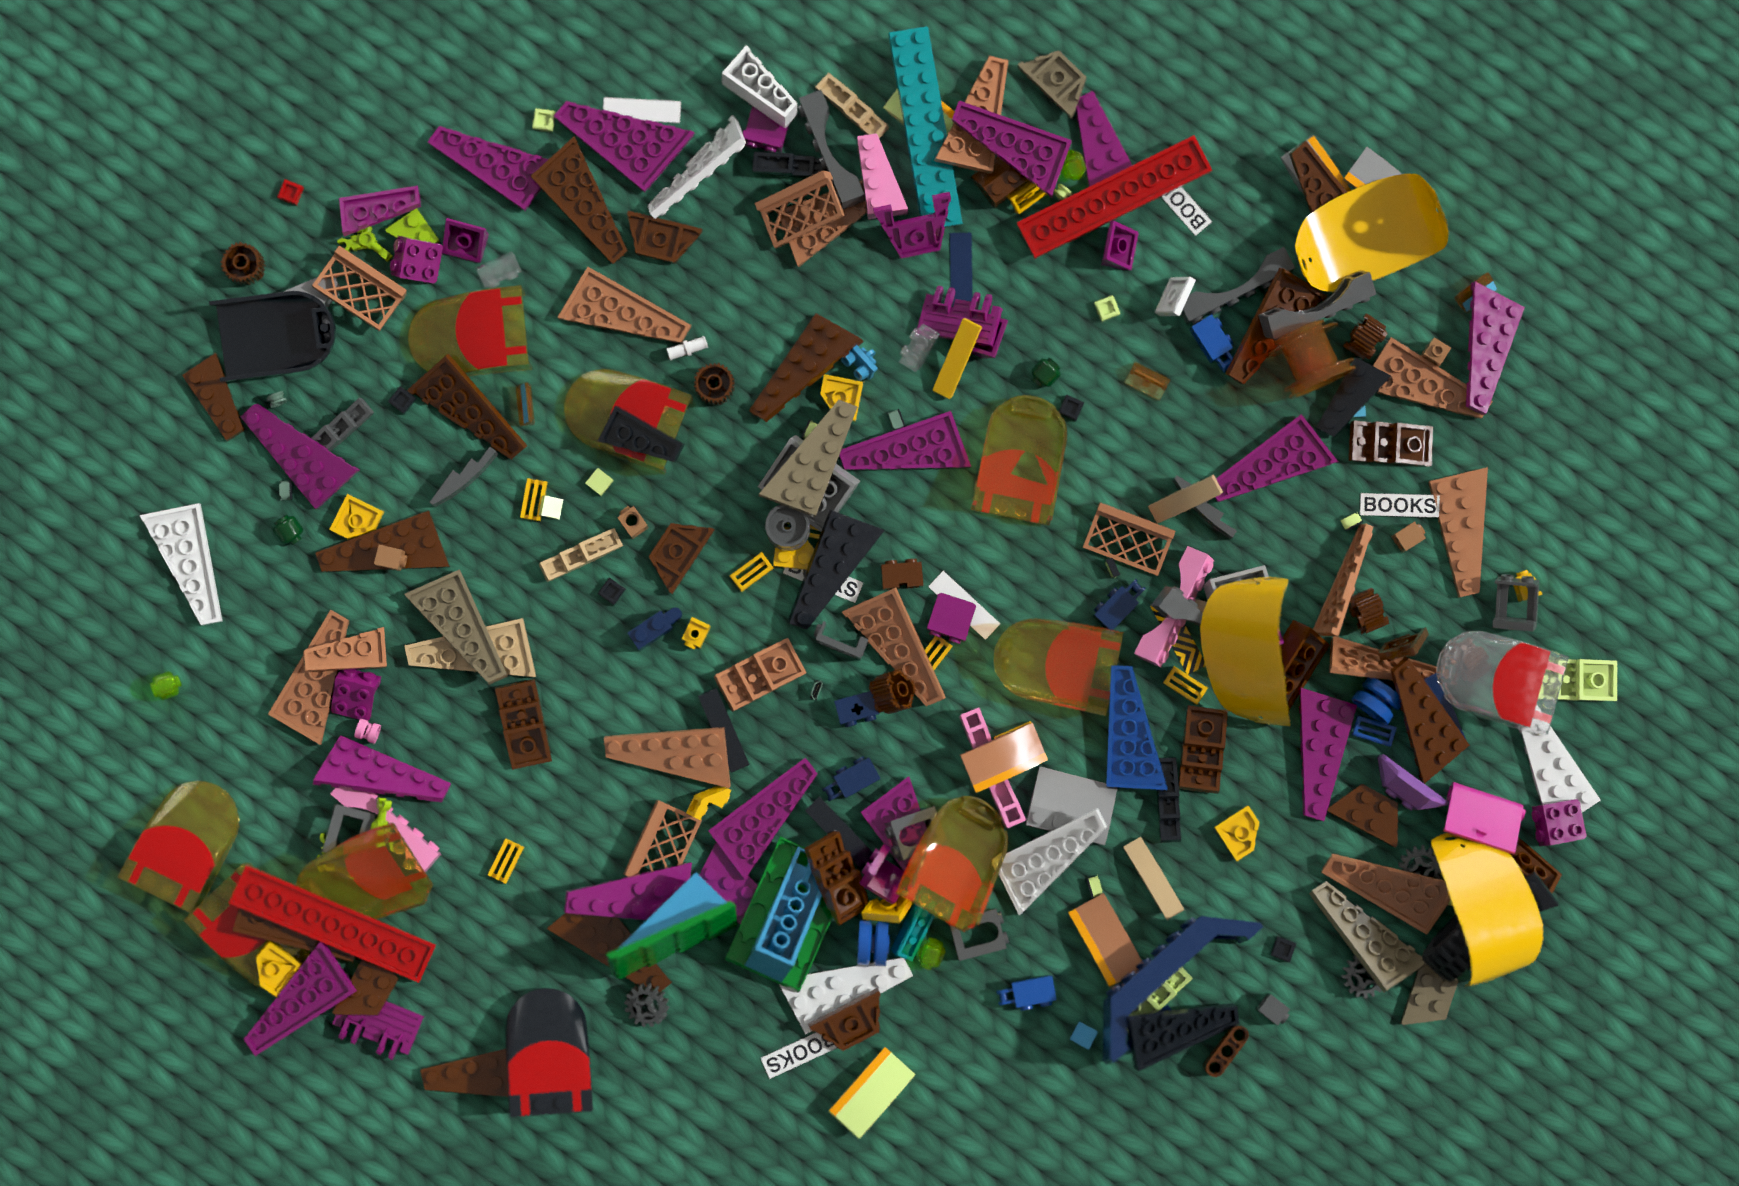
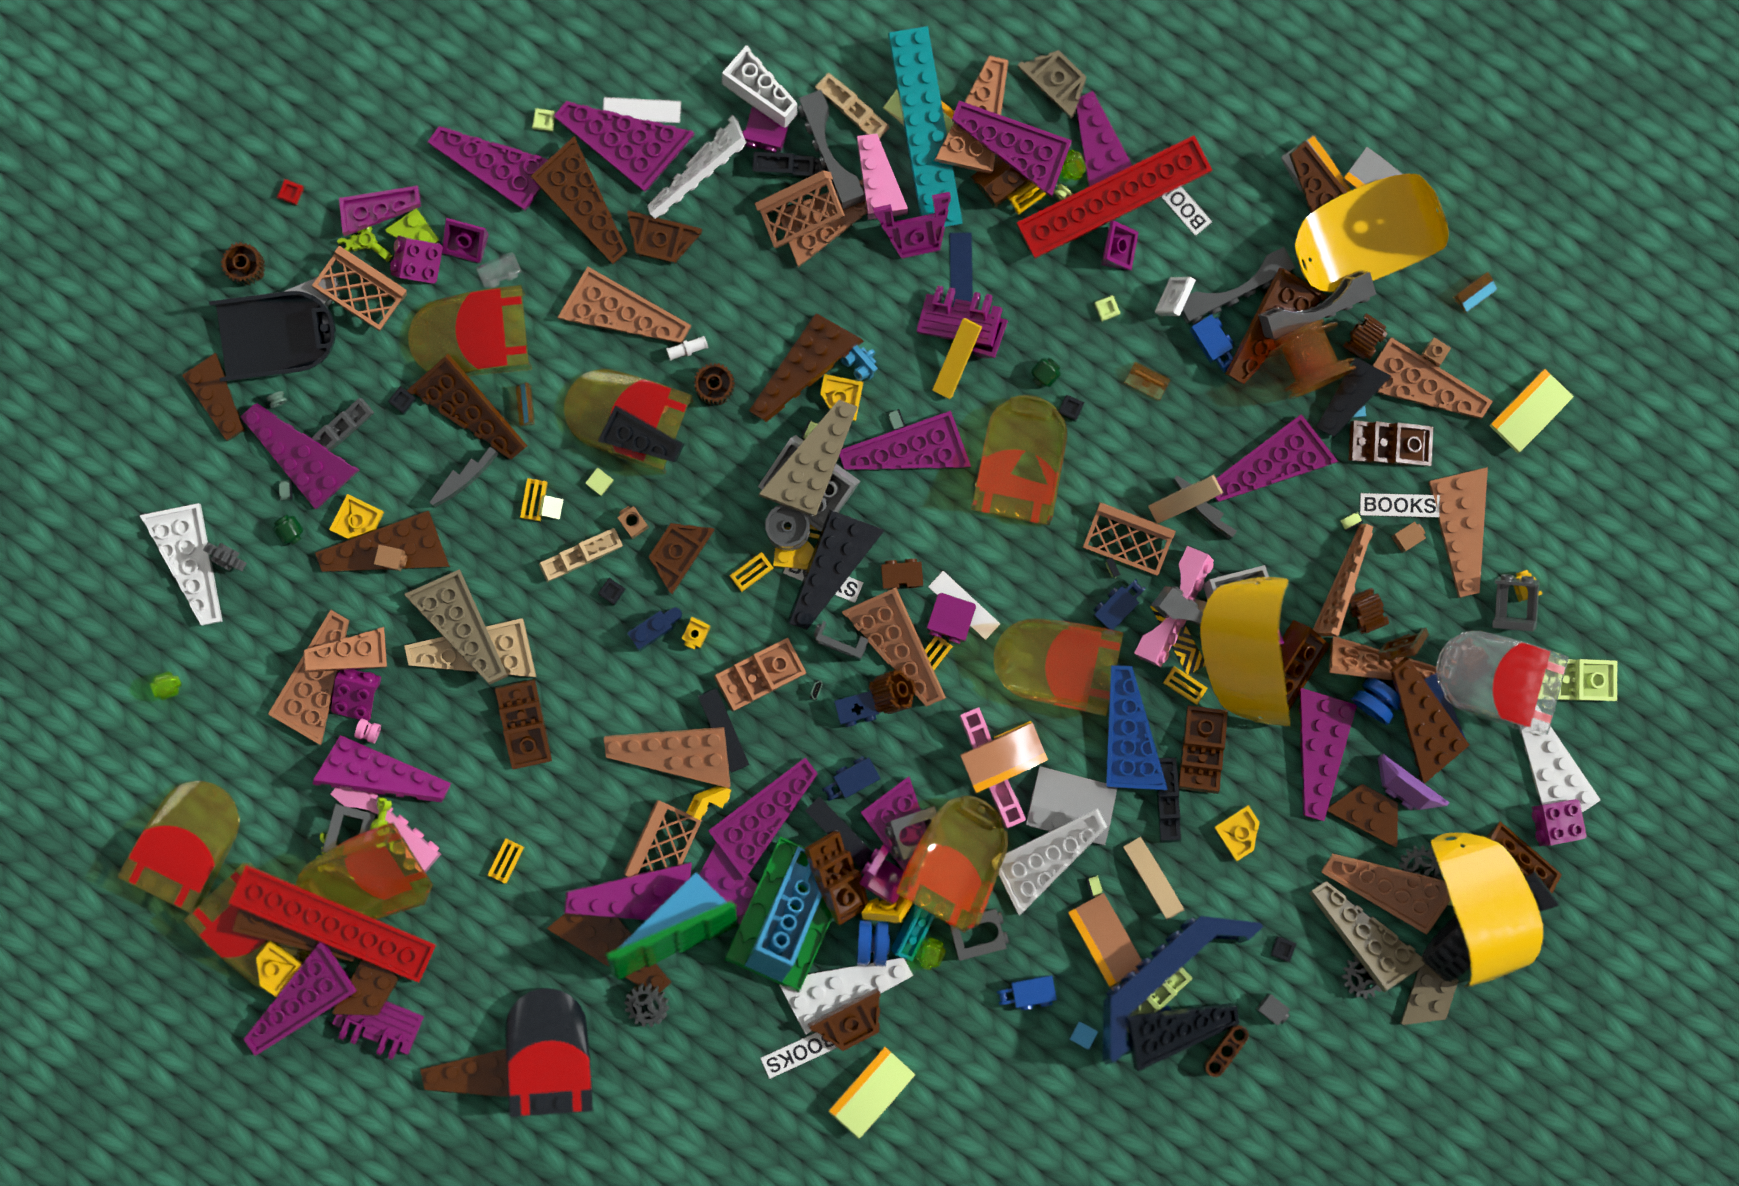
clear brick [899,324,940,372] -> none
blue tile [1351,716,1397,747] -> none
door [1444,782,1526,854] -> none
magenta wing [1466,281,1525,415] -> none
none -> dark grey gear [203,542,247,571]
none -> yellowish green slope [1489,369,1574,453]

